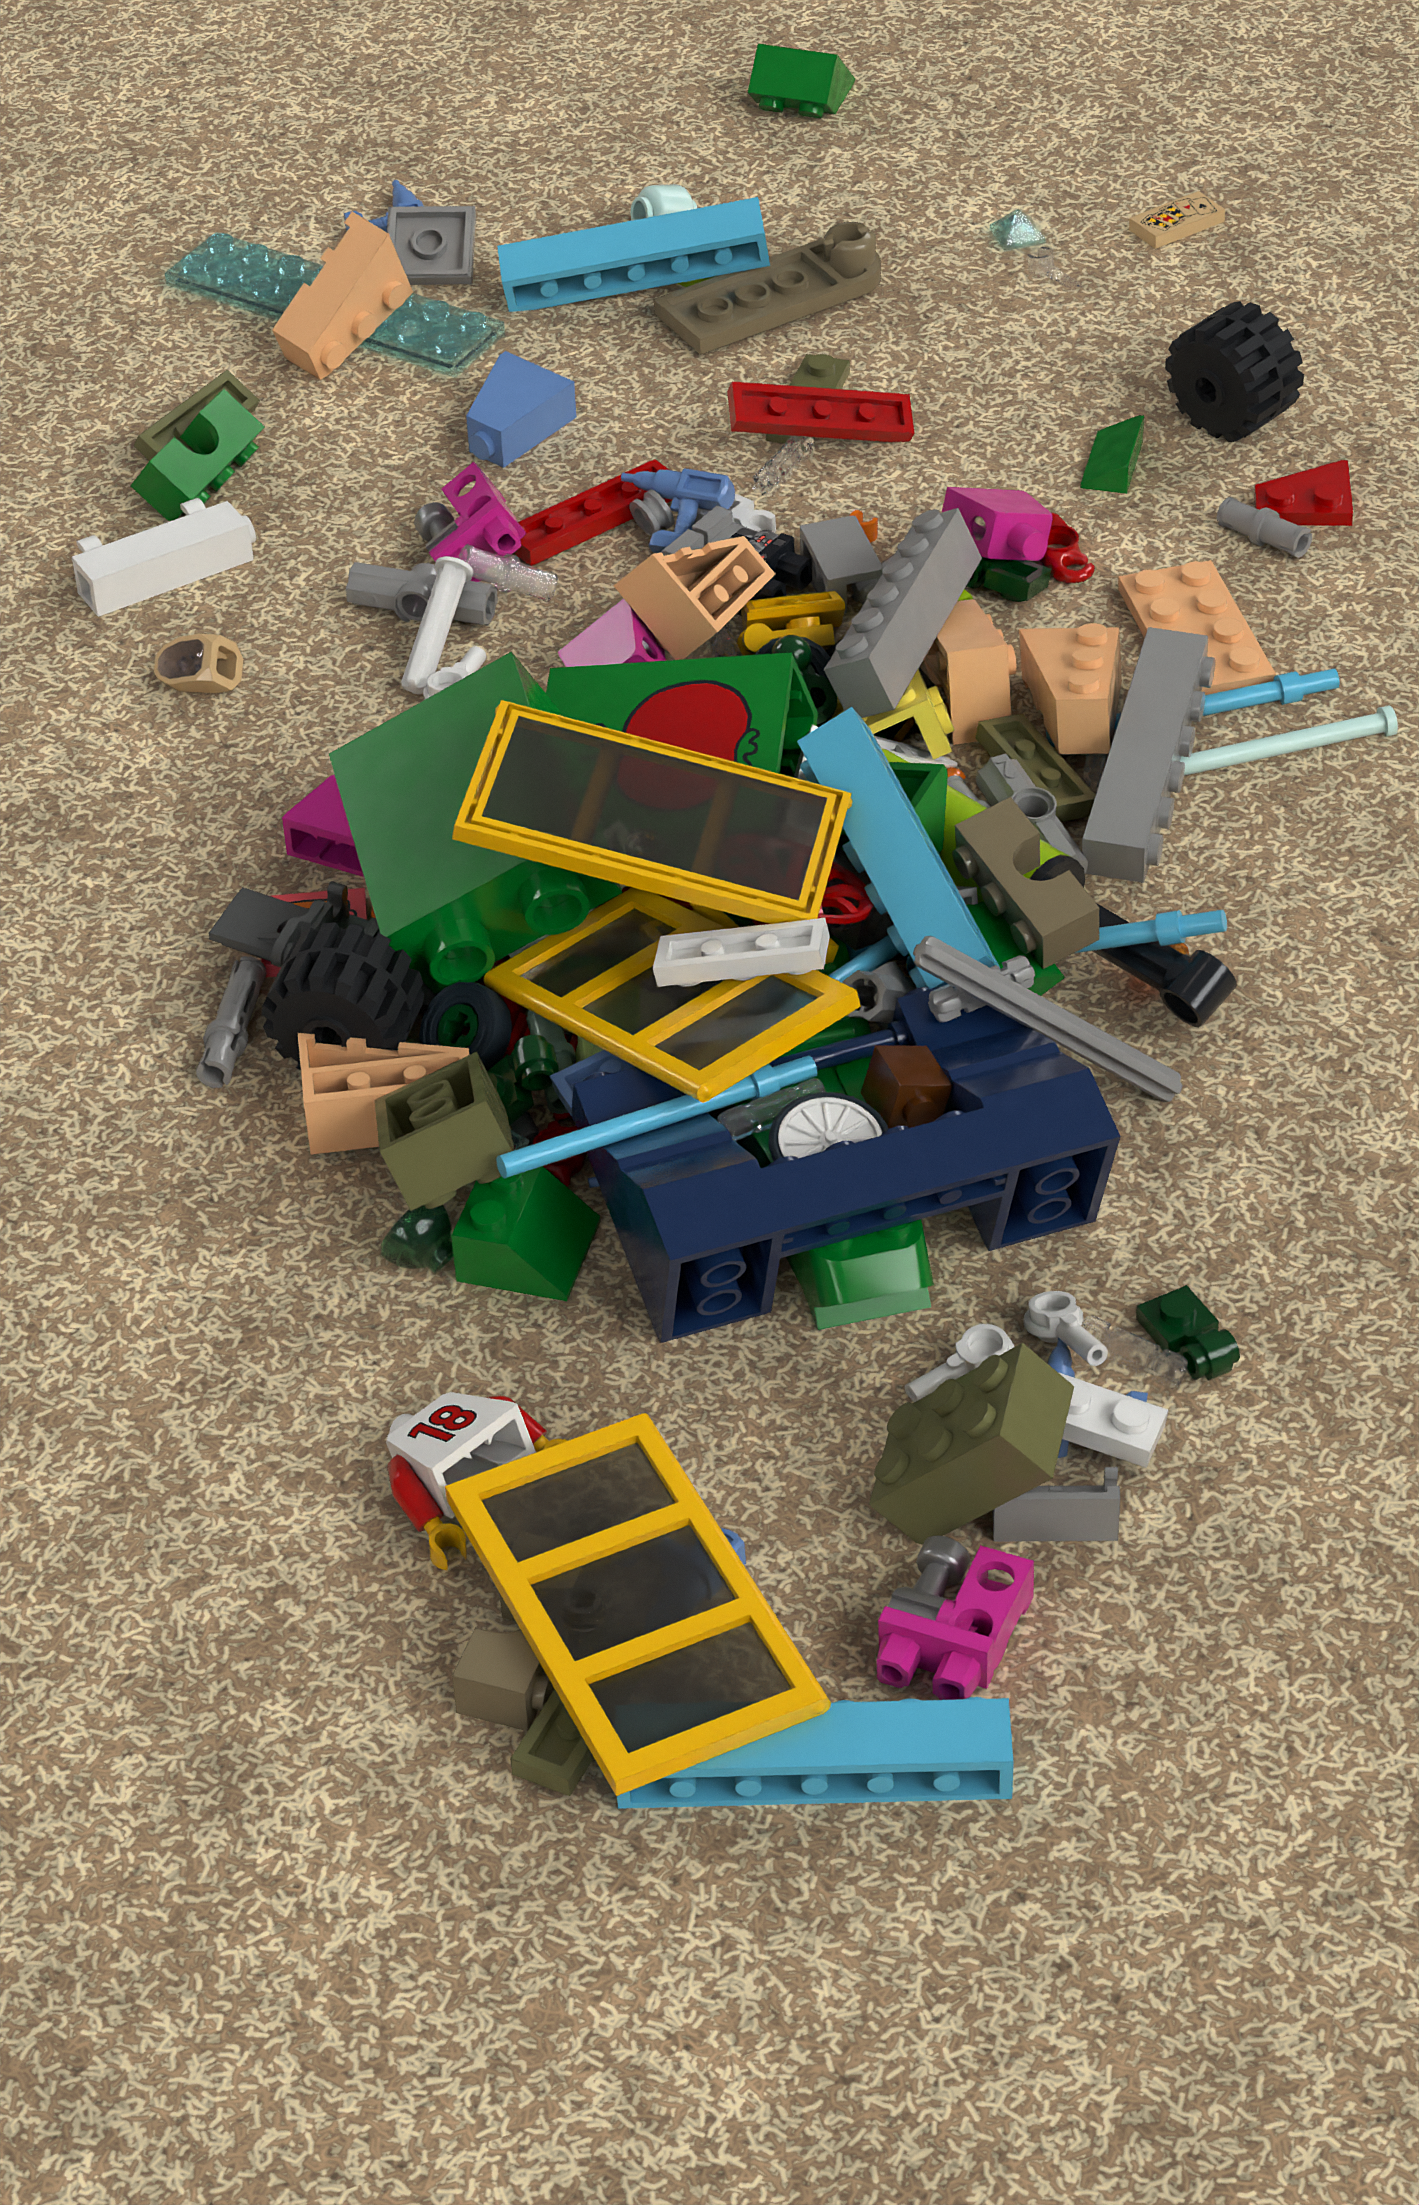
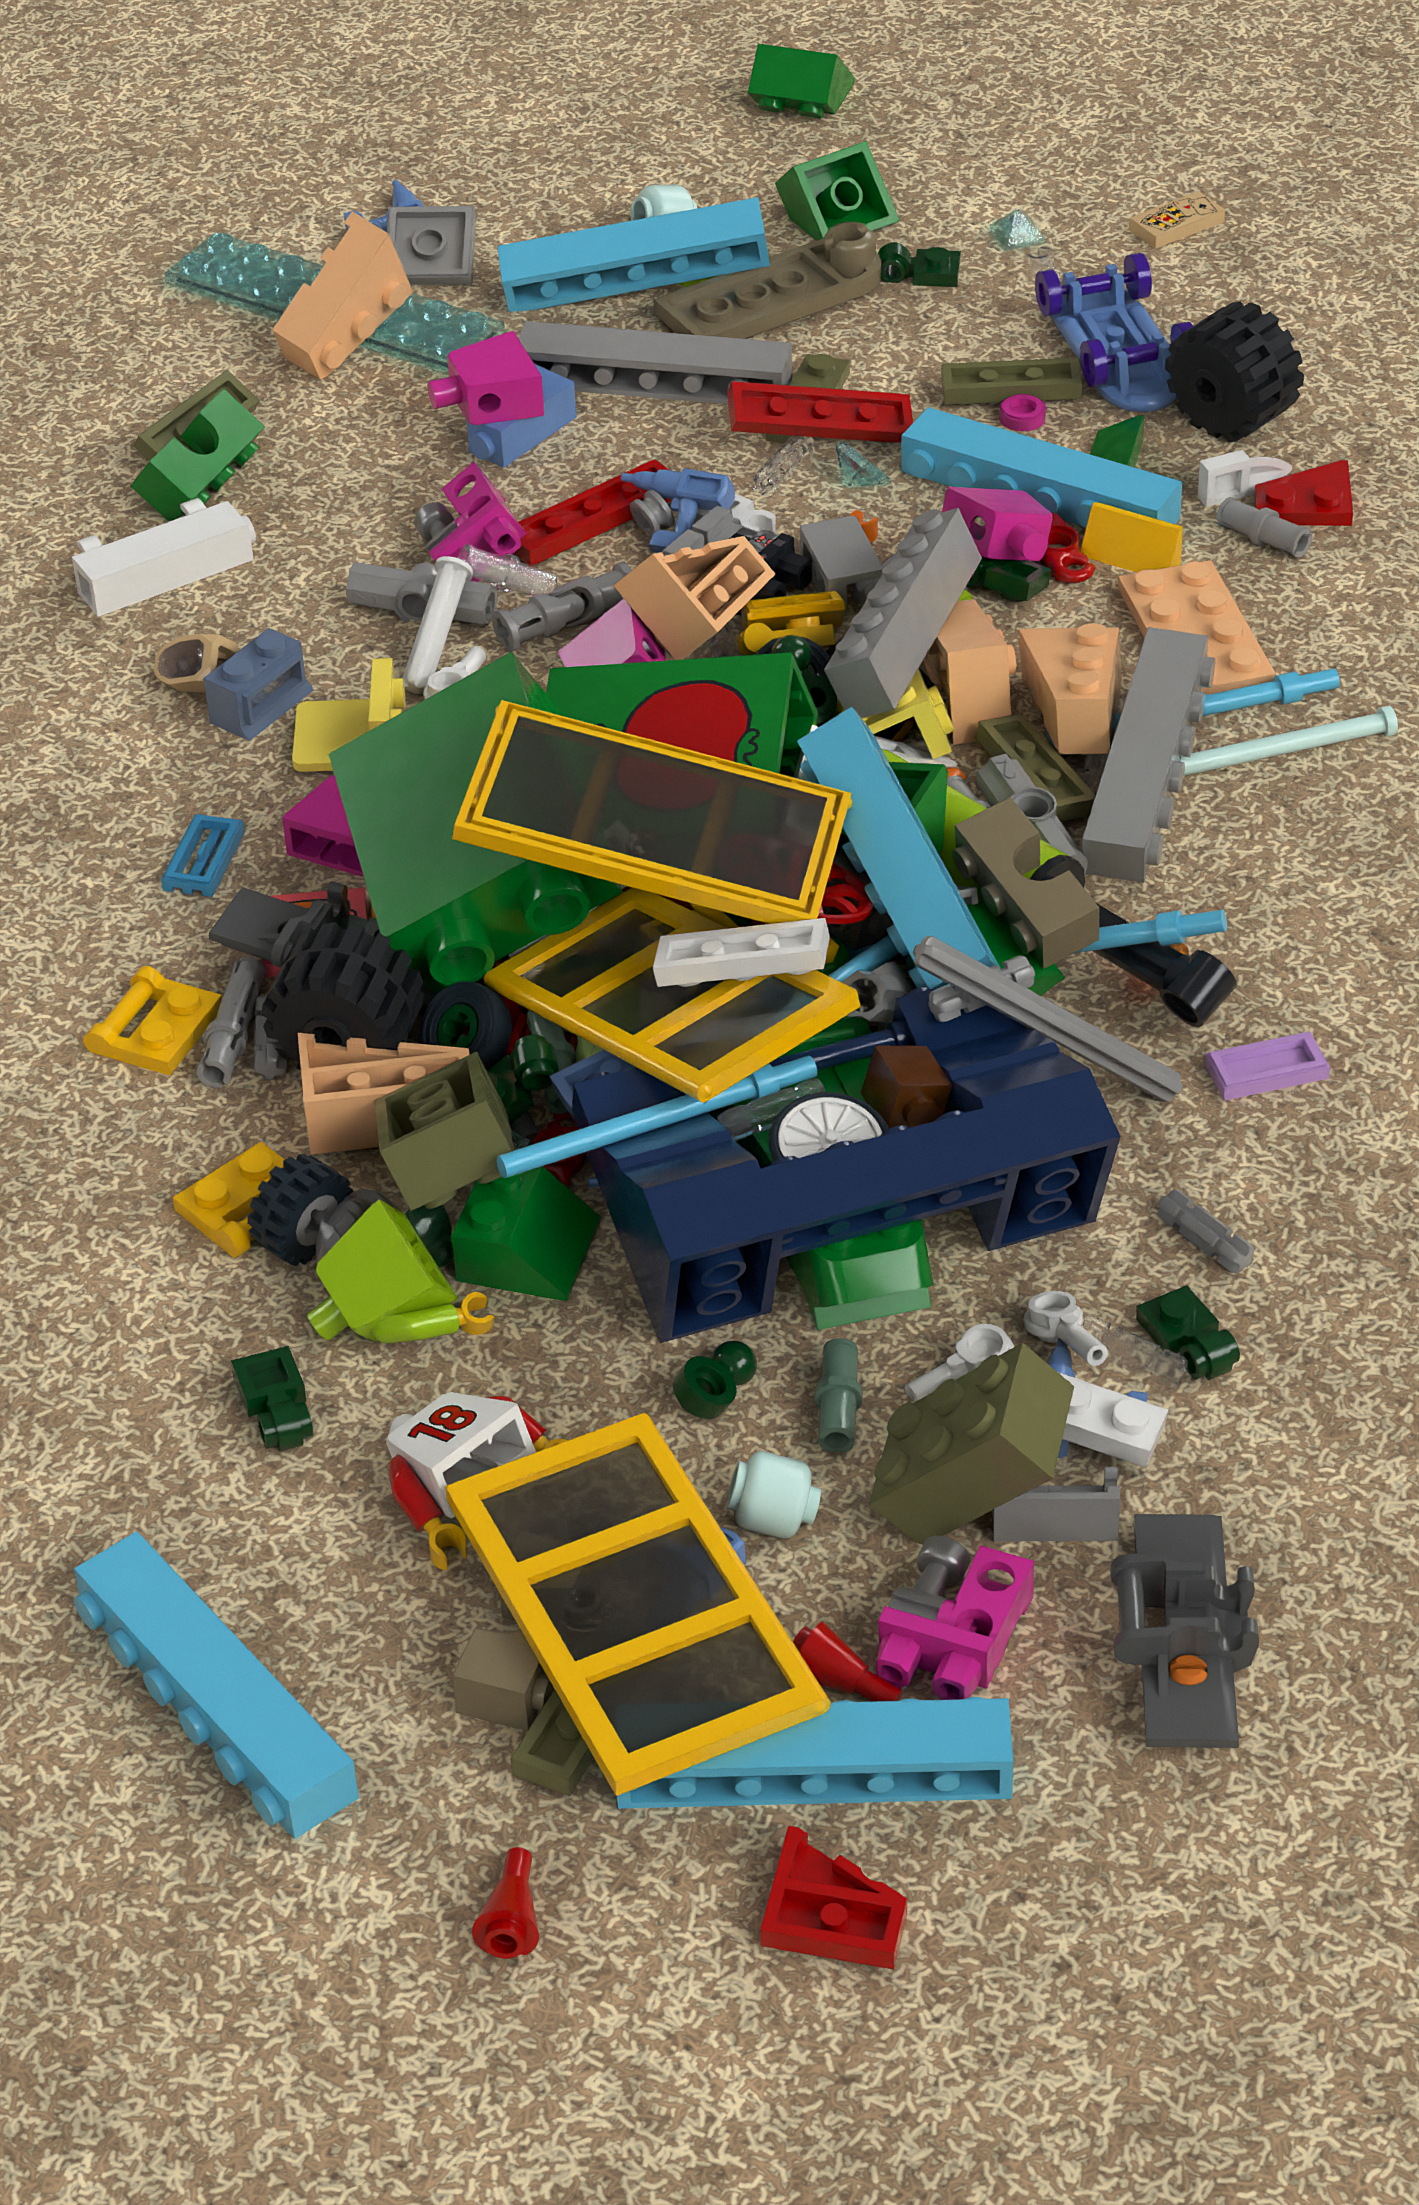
none -> medium azure brick [74,1531,359,1839]
none -> yellow plate [83,966,222,1076]
none -> dark azure tile [161,814,245,897]
none -> yellow plate [172,1141,285,1259]
none -> sand blue window [203,628,314,741]
none -> dark green plate [231,1346,314,1452]
none -> black wheel [247,1154,353,1266]
none -> light grey axle [254,991,287,1080]
none -> light yellow bracket [292,658,405,772]
none -> lime torso [307,1189,495,1344]
none -> dark pink torso [427,331,544,425]
none -> red cone [472,1847,539,1959]
none -> light grey piece [492,562,632,652]
none -> light grey brick [518,321,792,404]
none -> dark green plate [672,1341,757,1419]
none -> light aqua head [726,1451,821,1539]
none -> red wing [760,1826,907,1970]
none -> green slope [775,141,900,241]
none -> red cone [793,1621,903,1702]
none -> sand green pin [814,1338,863,1452]
none -> clear light blue slope [835,441,891,487]
none -> dark green plate [878,242,961,287]
none -> medium azure brick [901,407,1182,528]
none -> olive plate [941,358,1083,405]
none -> dark pink tile [999,394,1046,432]
none -> medium blue piece [1035,253,1193,412]
none -> yellow slope [1081,502,1183,573]
none -> dark grey piece [1110,1514,1259,1748]
none -> light grey axle [1157,1190,1254,1274]
none -> white plate [1198,450,1292,507]
none -> lavender tile [1205,1031,1330,1101]

